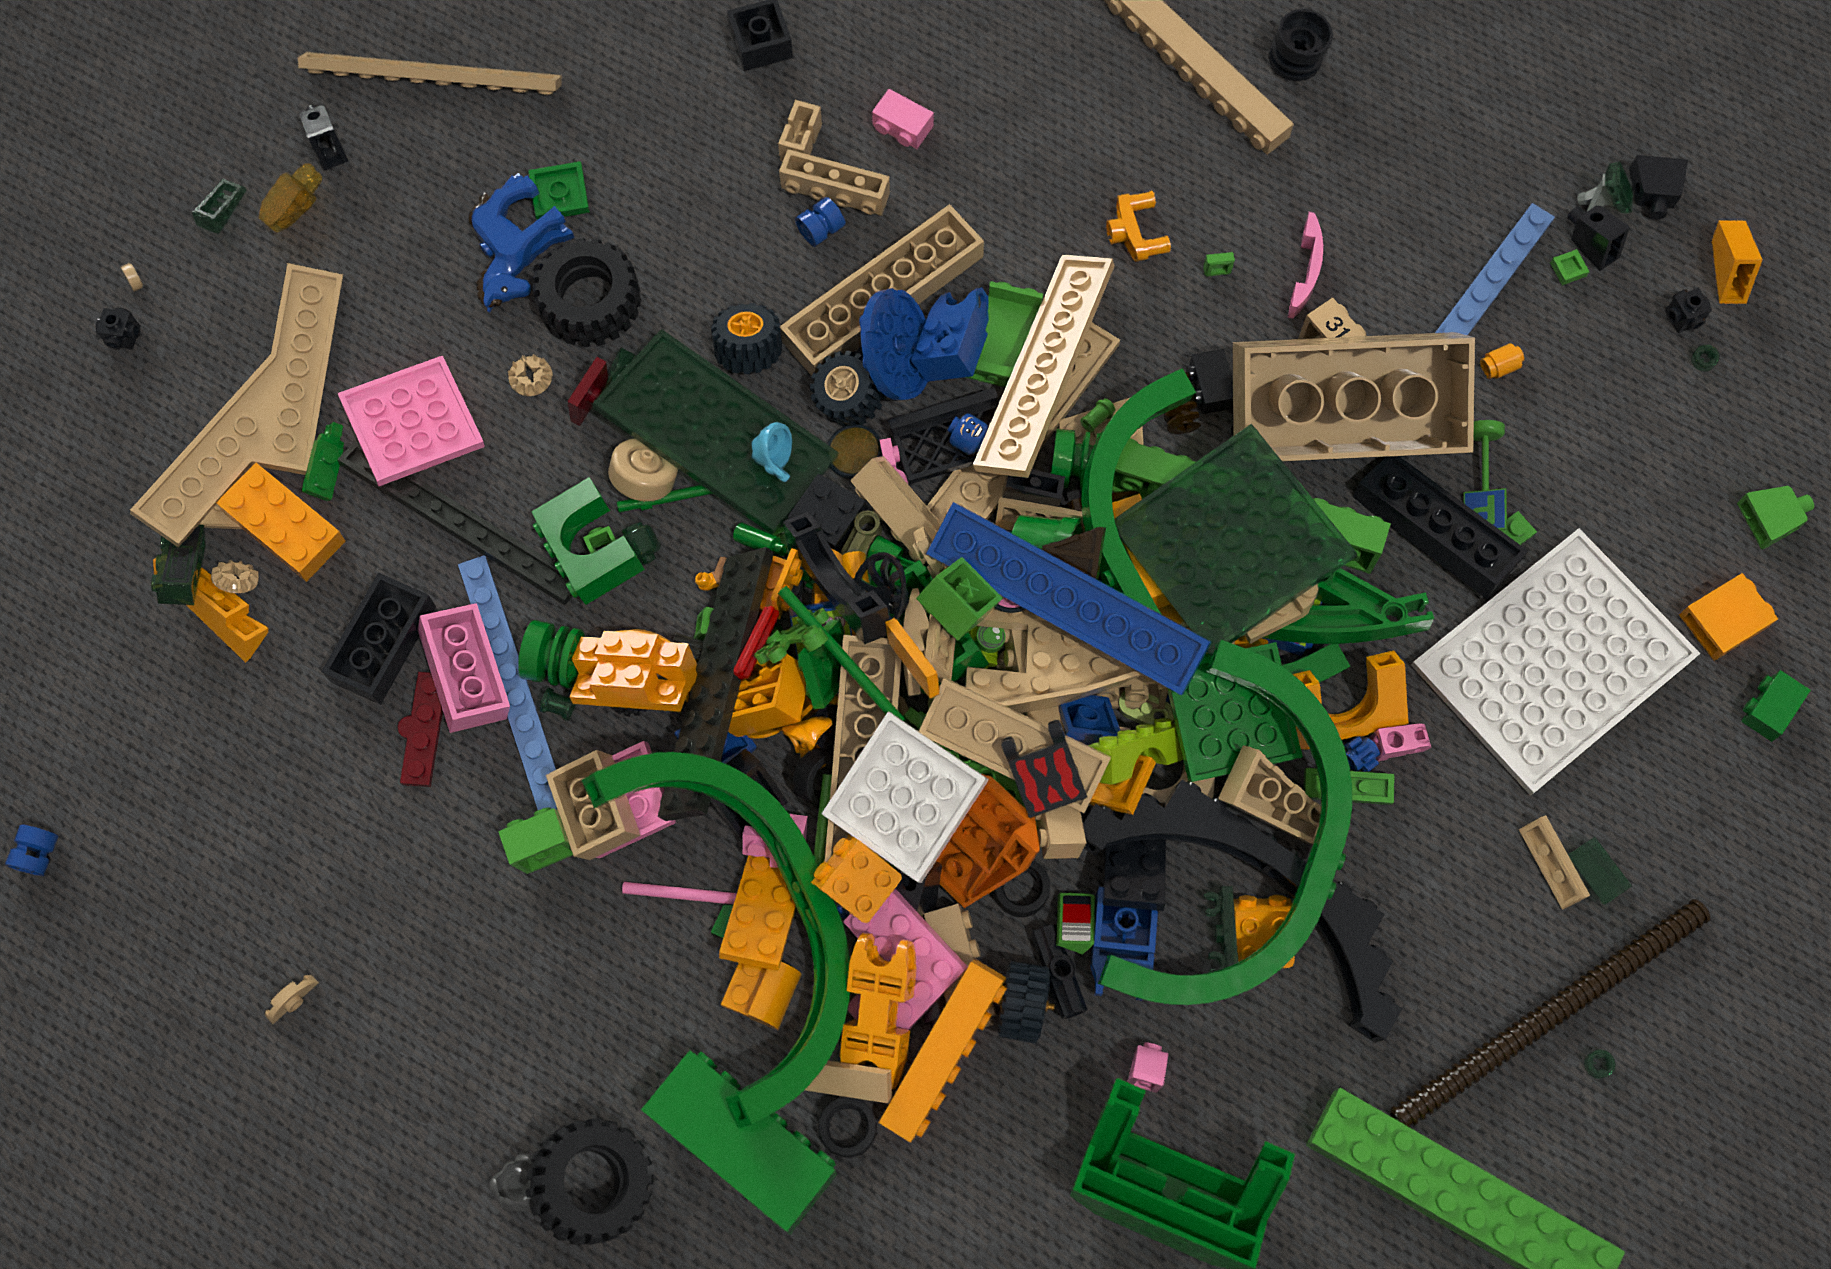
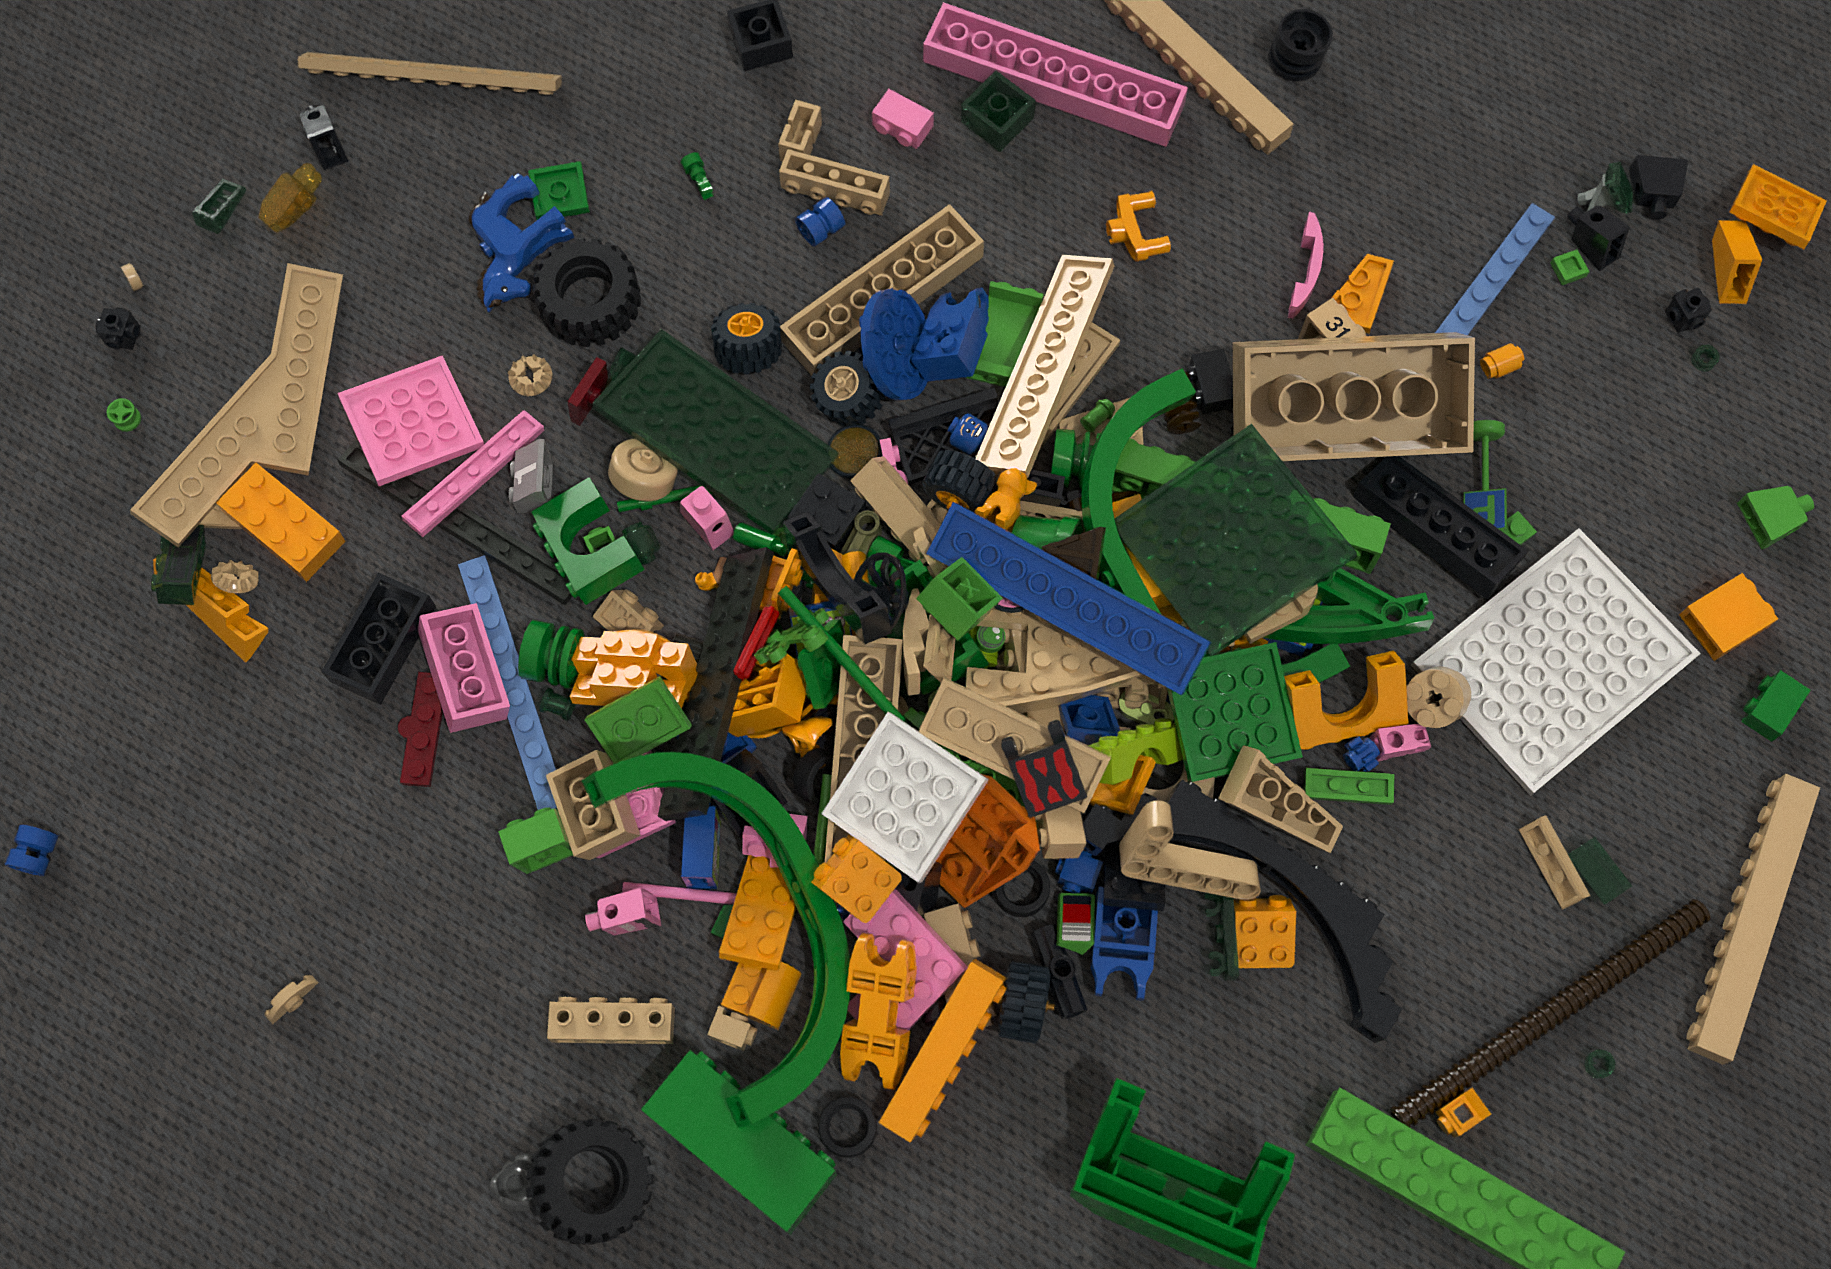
green hinge [302,422,344,501] -> none
bright green tile [694,607,714,641] -> none
medium azure hat [752,422,792,482] -> none
tan tile [805,1061,892,1103] -> none
light orange tile [885,618,940,698] -> none
green arch [1098,640,1352,1005] -> none
bright pink slope [1127,1042,1168,1093] -> none
bright green tile [1203,252,1235,276] -> none
none -> bright green wheel [107,398,141,432]
none -> bright pink tile [402,410,544,537]
none -> light grey slope [509,439,553,513]
none -> tan brick [547,997,675,1044]
none -> bright green tile [584,676,692,764]
none -> bright pink torso [585,888,661,935]
none -> tan bracket [593,589,664,632]
none -> green piece [680,152,714,200]
none -> bright pink torso [680,486,734,550]
none -> blue brick [681,803,721,889]
none -> tan brick [707,1006,758,1051]
none -> black wheel [922,450,998,513]
none -> bright pink brick [924,3,1188,147]
none -> clear green brick [961,71,1036,152]
none -> light orange animal [975,468,1037,533]
none -> blue brick [1055,850,1103,894]
none -> tan beam [1119,801,1261,900]
none -> light orange wing [1332,254,1394,334]
none -> tan brick [1406,666,1472,728]
none -> light orange window [1436,1088,1491,1138]
none -> tan brick [1686,774,1820,1065]
none -> light orange plate [1729,164,1827,249]

